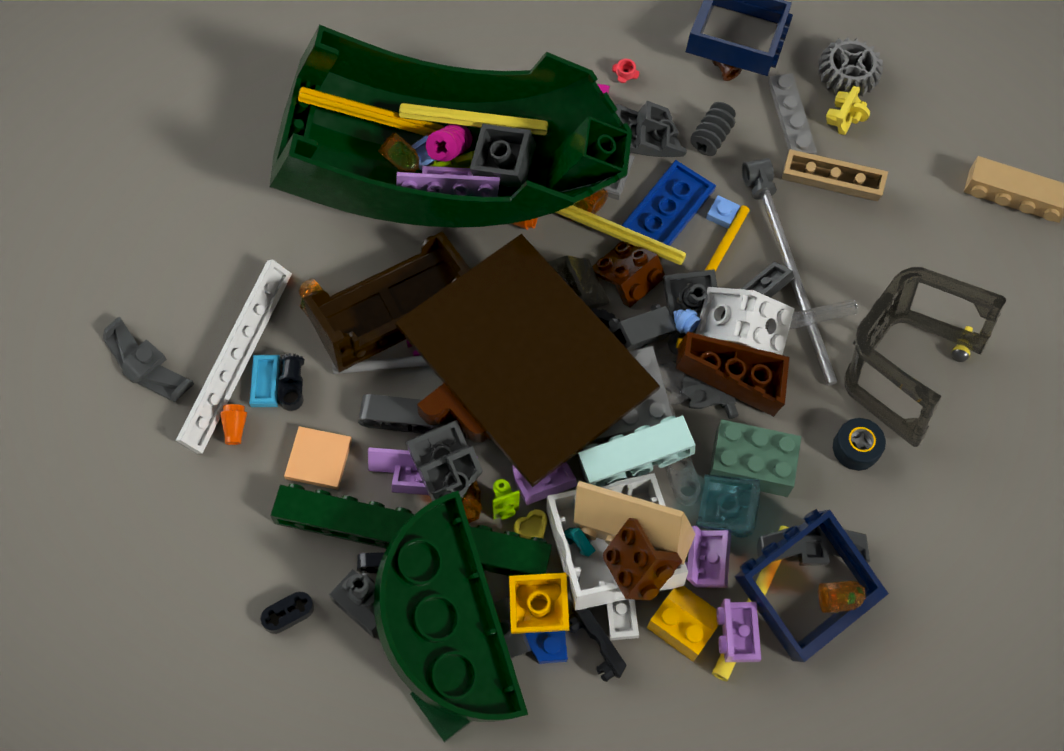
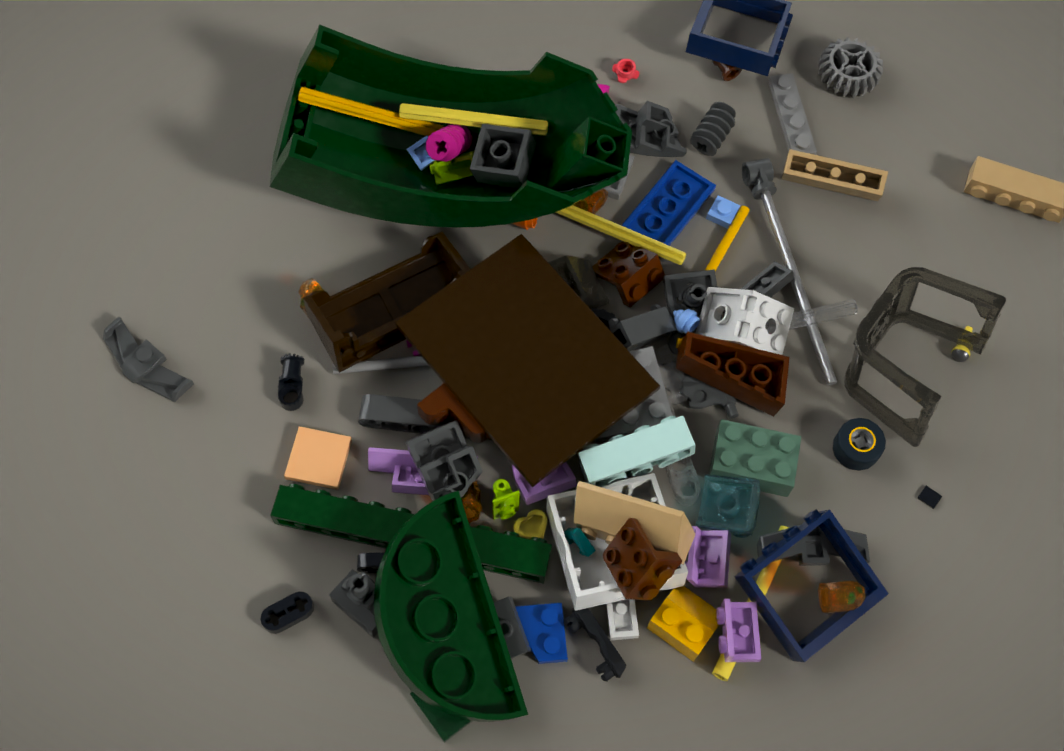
white plate [176,259,292,454] -> none
orange cone [220,404,247,445] -> none
medium azure tile [249,355,281,407] -> none
rock [377,133,419,173] -> none
lavender bracket [396,166,500,197] -> none
yellow slope [509,573,570,634] -> none
light yellow hips [826,86,870,135] -> none
none -> black window [918,485,942,509]

